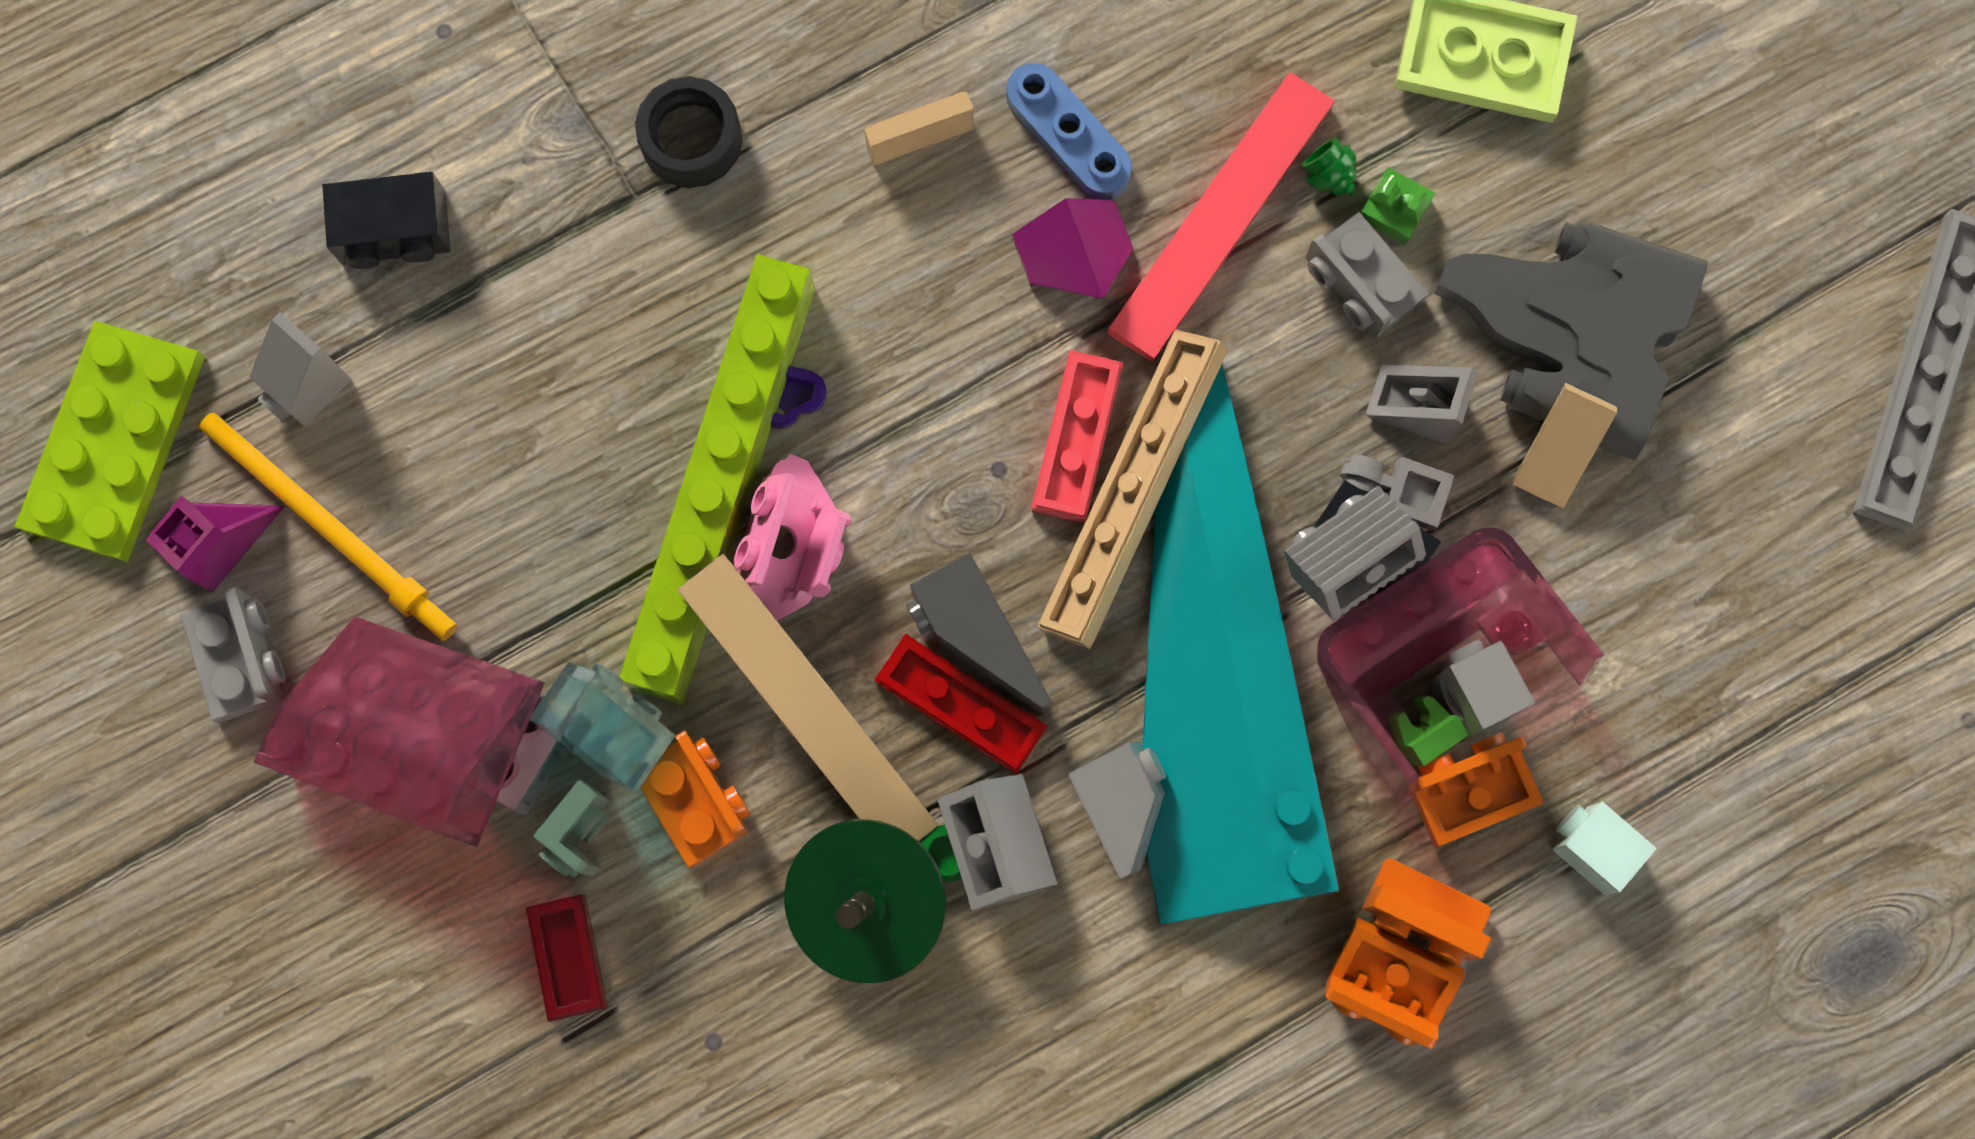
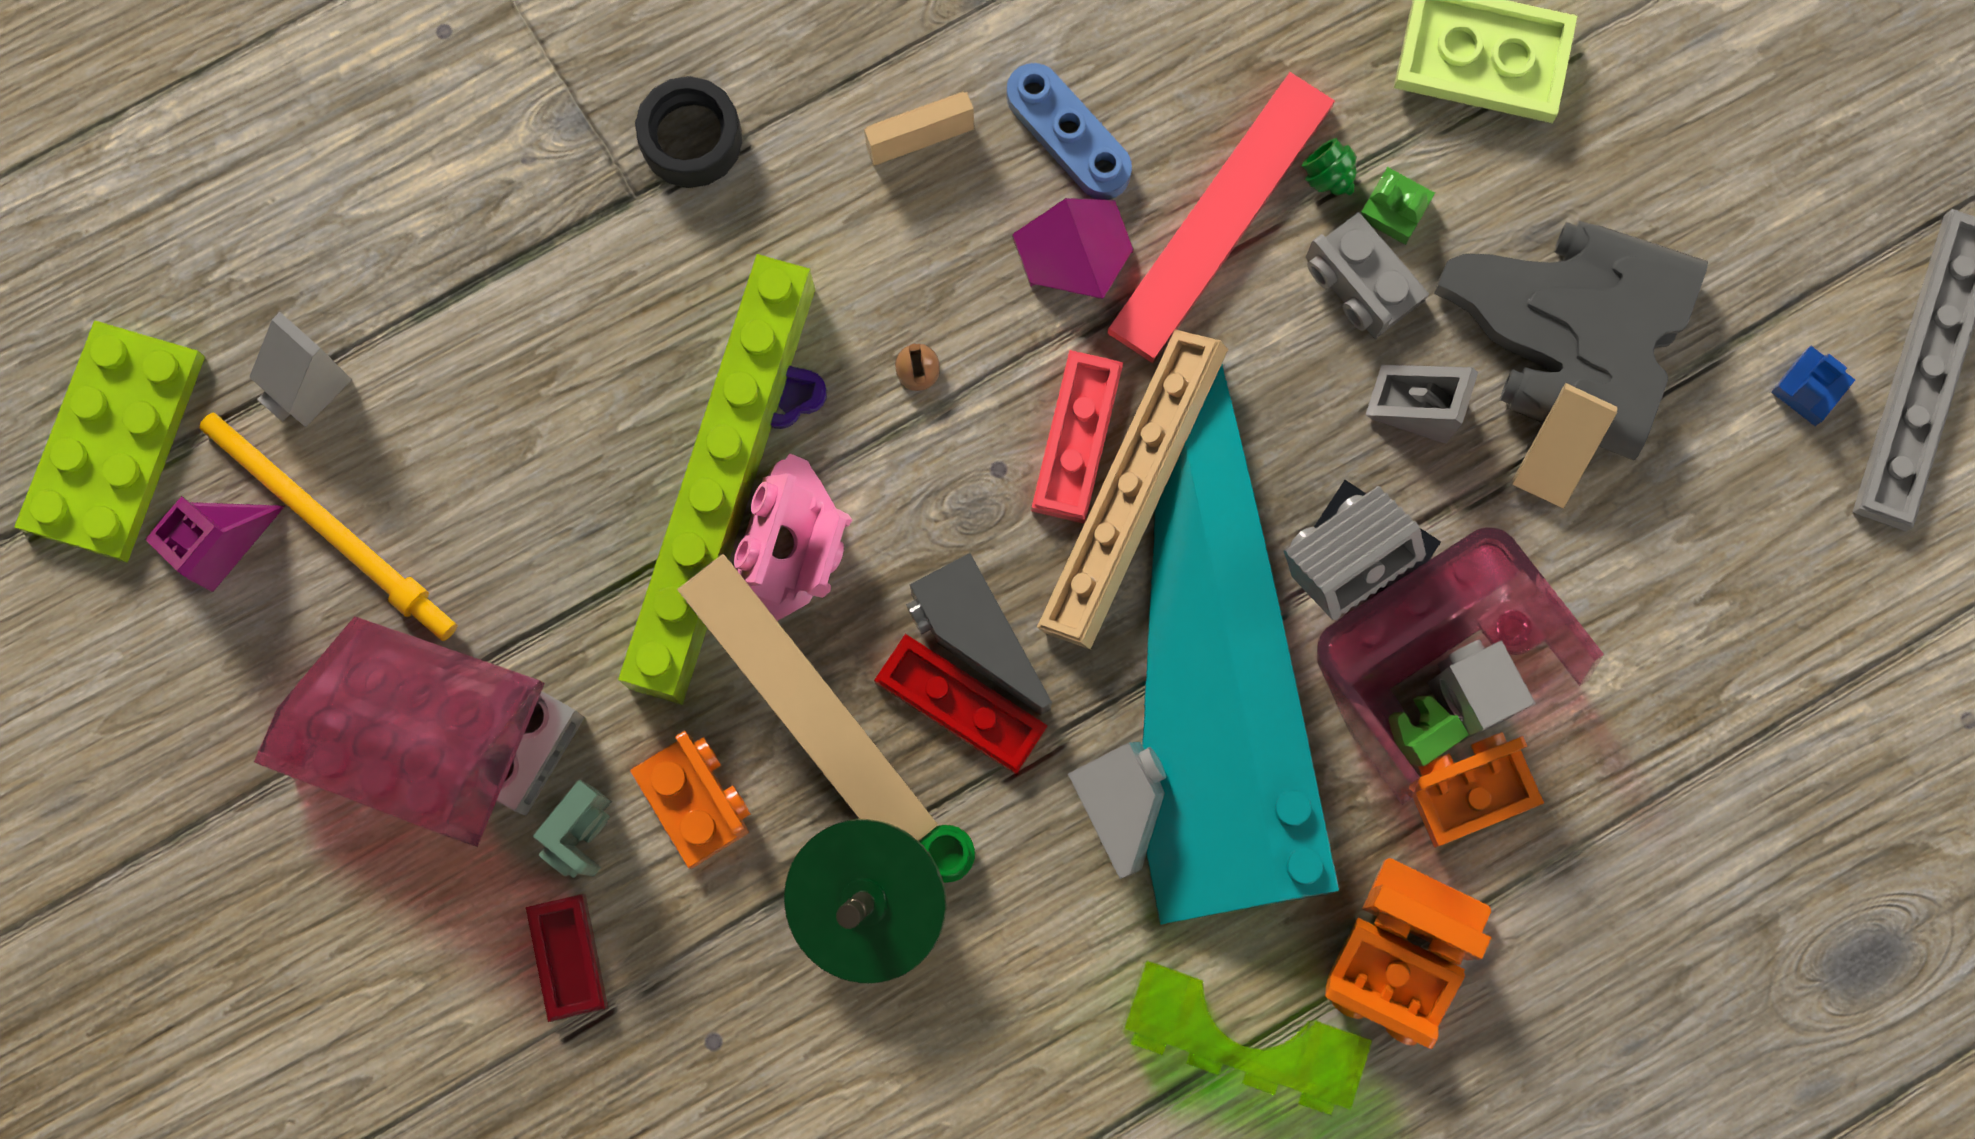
light grey bracket [180,587,285,723] -> none
black brick [322,171,450,269] -> none
clear light blue brick [529,662,675,793] -> none
light grey brick [937,774,1058,911] -> none
light grey plate [1340,455,1455,531] -> none
light aqua brick [1552,802,1657,895] -> none
none -> medium nougat hinge [895,344,940,391]
none -> clear neon green arch [1121,961,1372,1116]
none -> blue tile [1771,346,1855,426]

